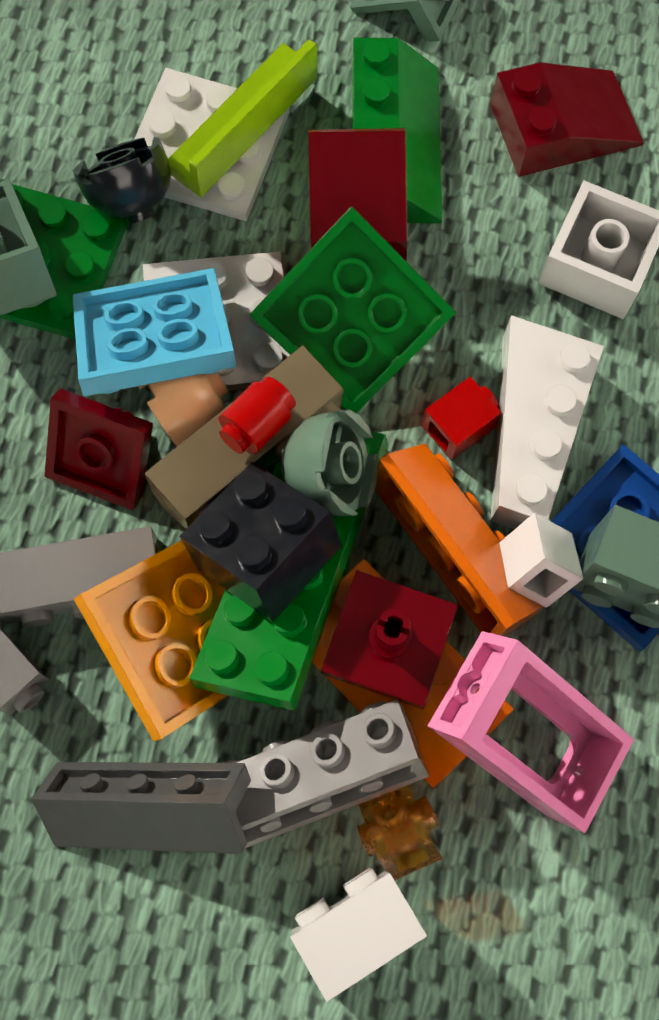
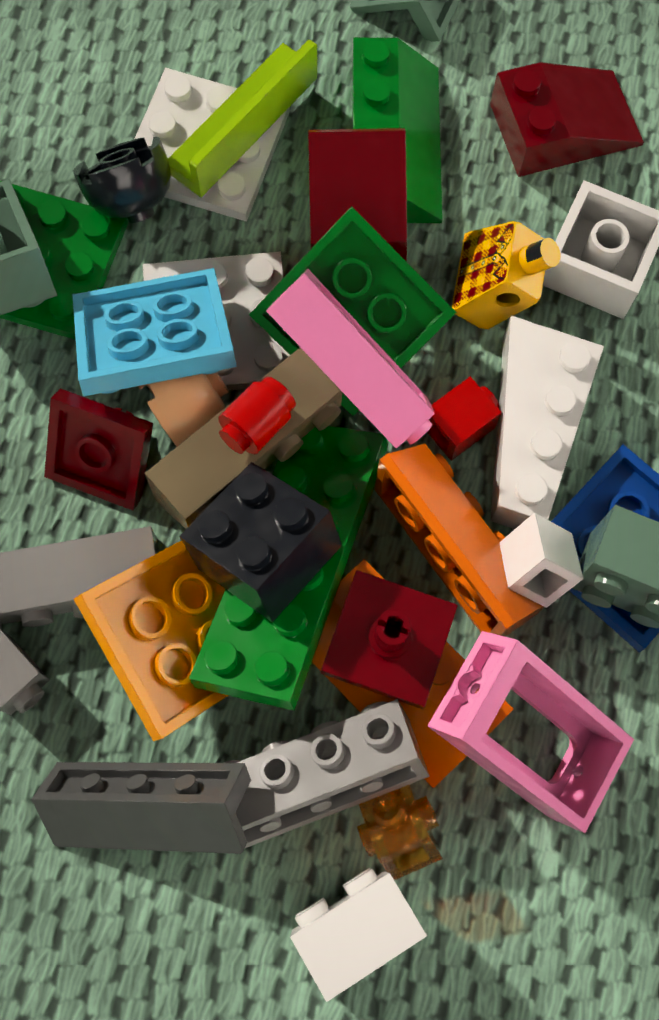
sand green cylinder [281,410,378,517] -> none
none -> bright pink piece [266,269,435,449]
none -> yellow torso [452,221,561,330]

